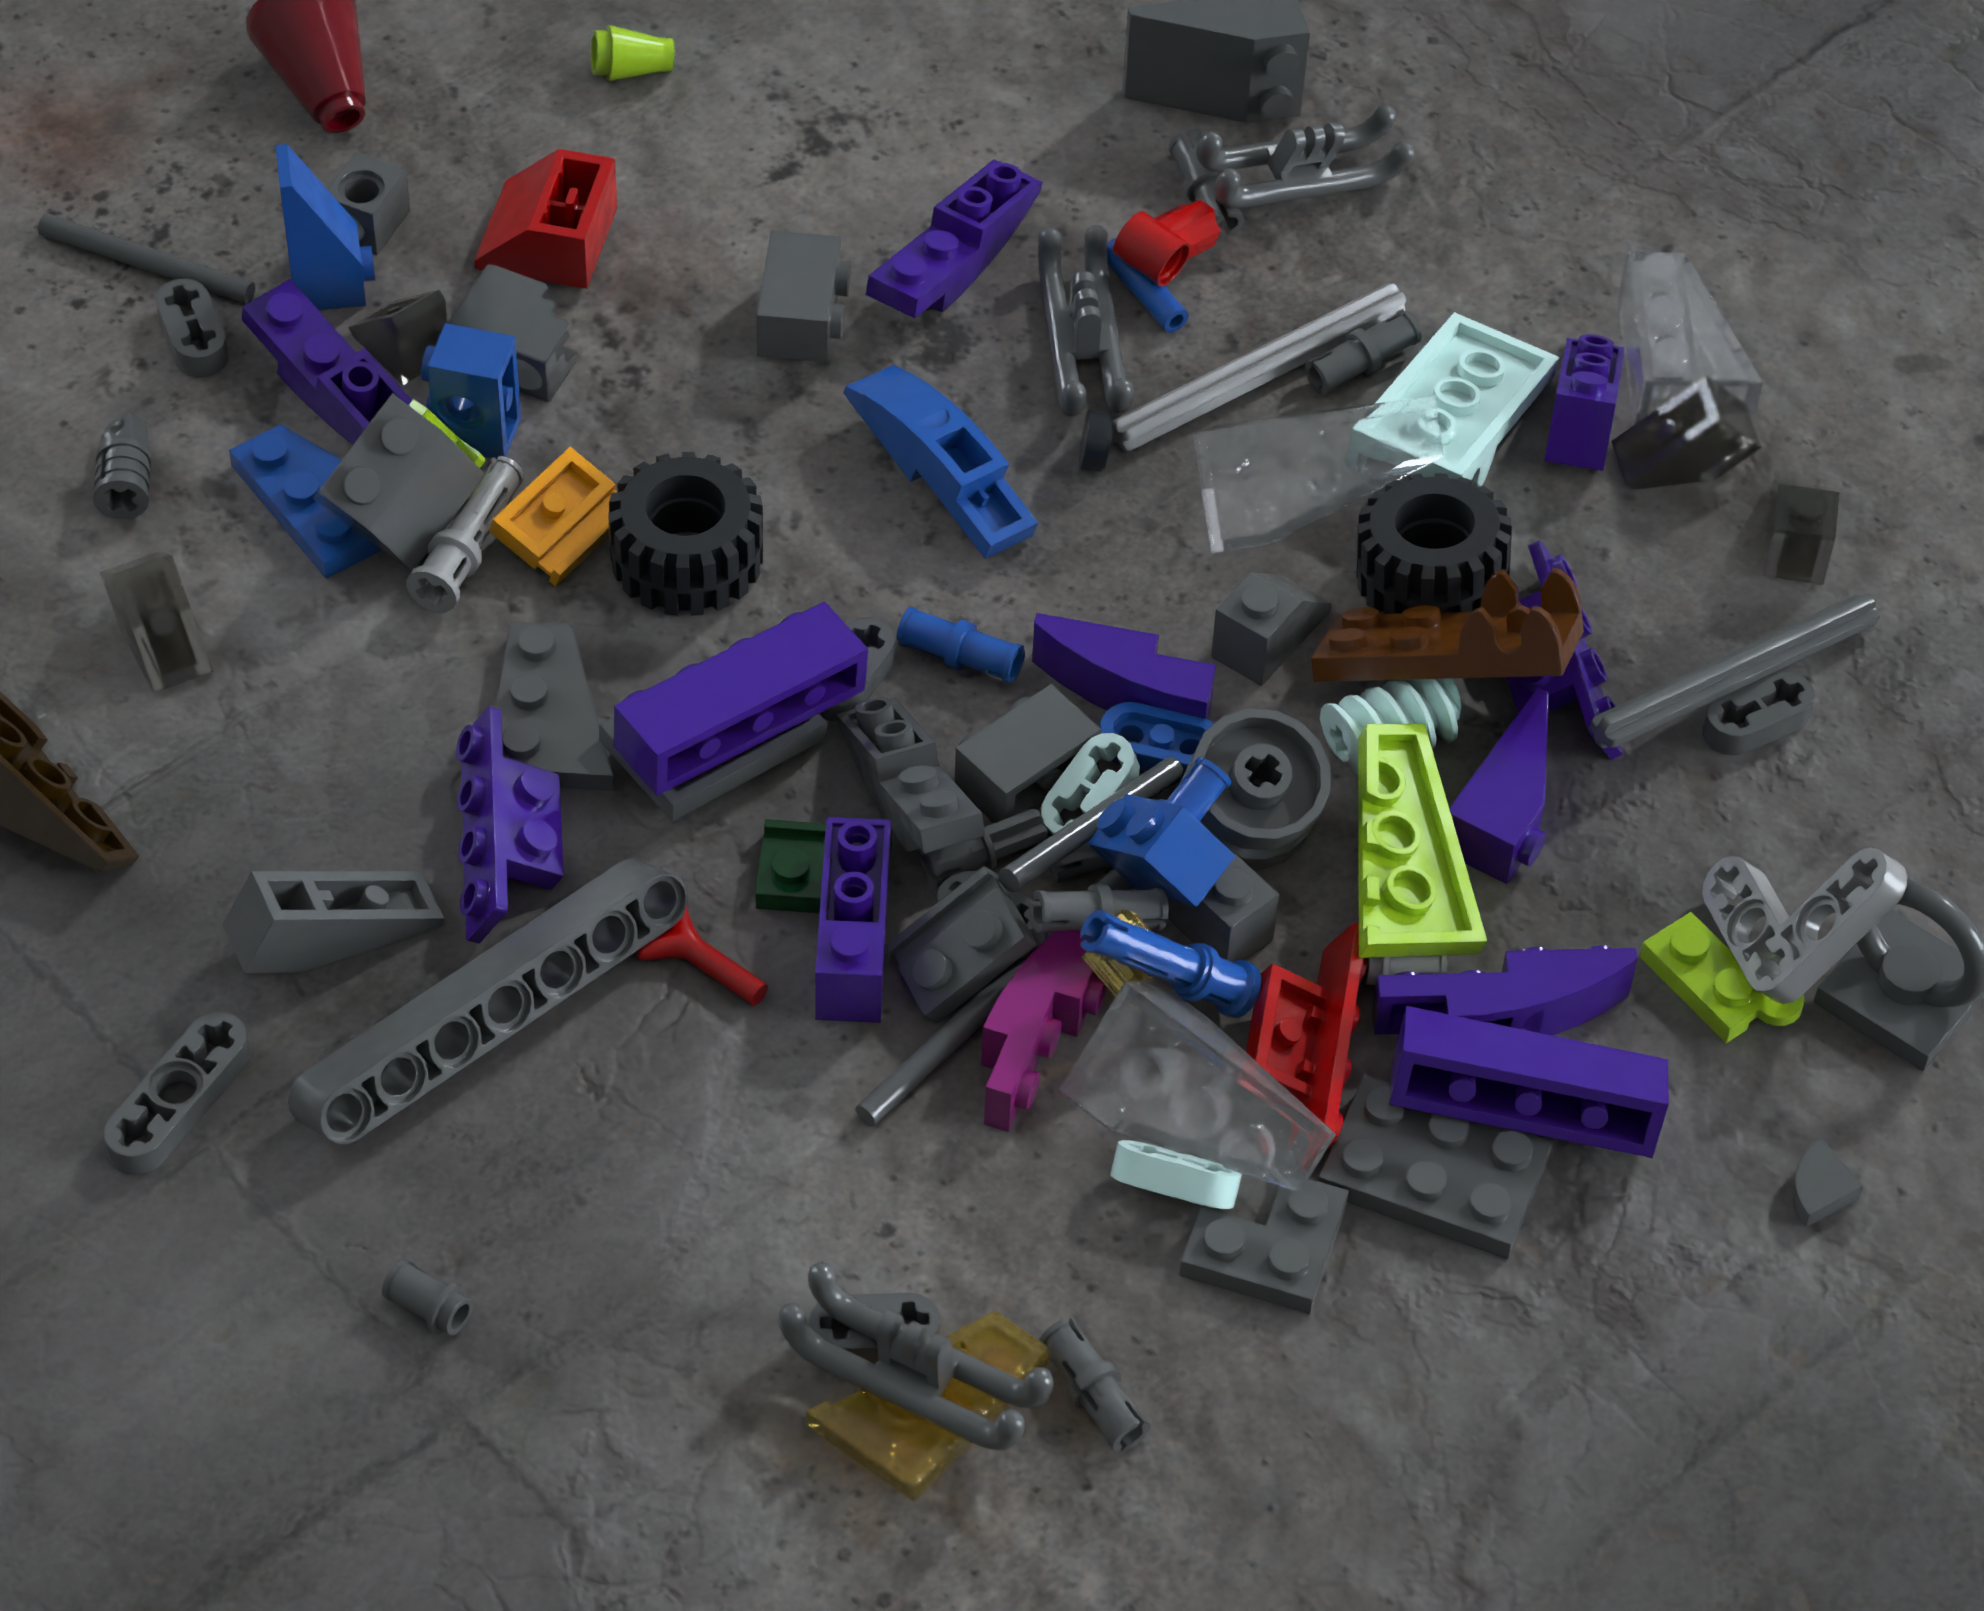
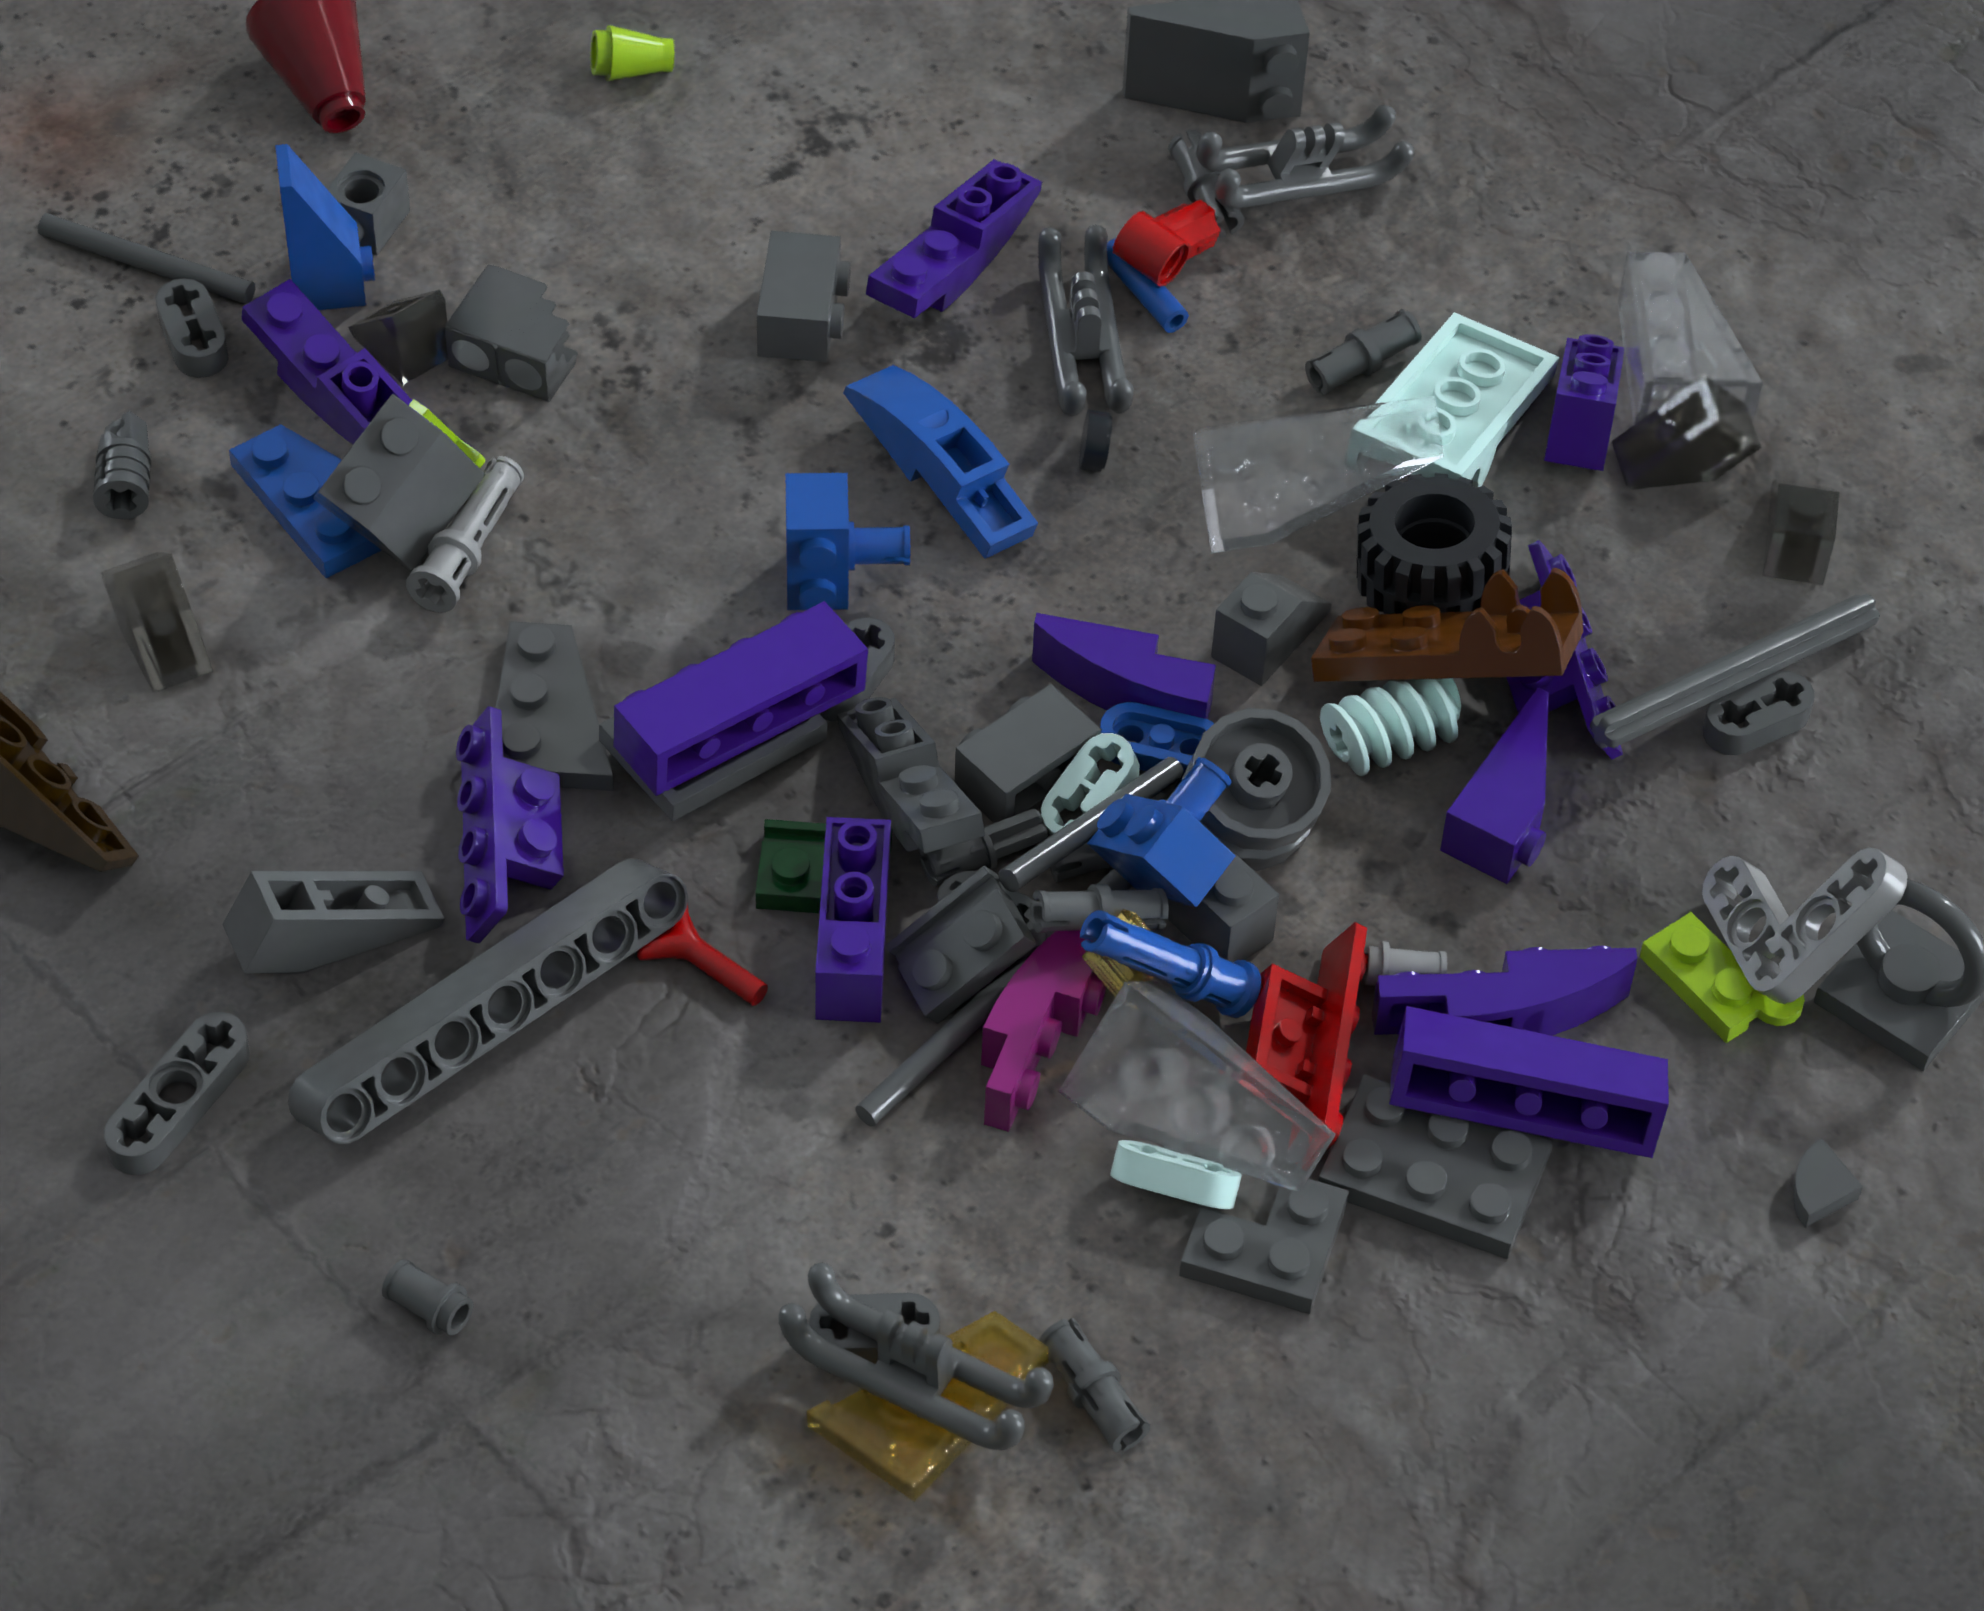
blue brick [421,323,521,460] -> none
red slope [474,149,617,289] -> none
light orange plate [489,447,617,587] -> none
black tyre [608,452,763,616] -> none
blue pin [896,607,1025,683] -> none
light grey axle [1111,283,1406,451] -> none
lime wing [1358,724,1487,958] -> none
none -> blue brick [785,473,910,610]

